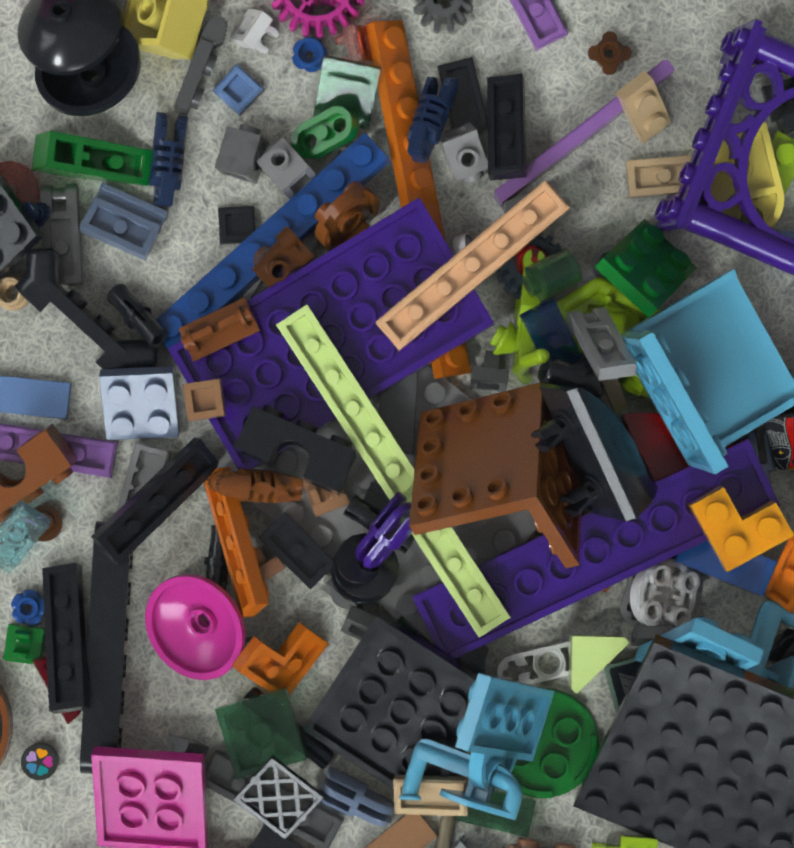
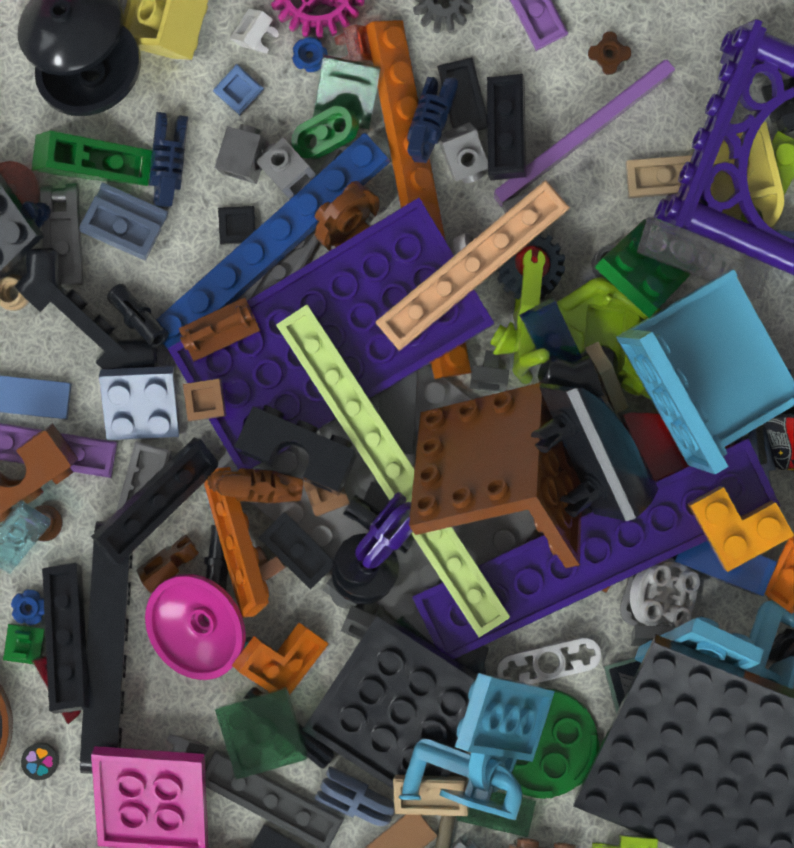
dark grey hinge [175,15,228,116] -> none
window [234,755,324,839] -> none
reddish brown plate [251,226,315,288] -> none
clear green brick [522,248,582,301] -> none
light grey plate [567,307,636,381] -> none
yellowish green slope [569,634,630,694] -> none
tan plate [616,71,672,144] -> none
none -> reddish brown plate [136,535,199,594]
none -> clear plate [637,217,771,299]

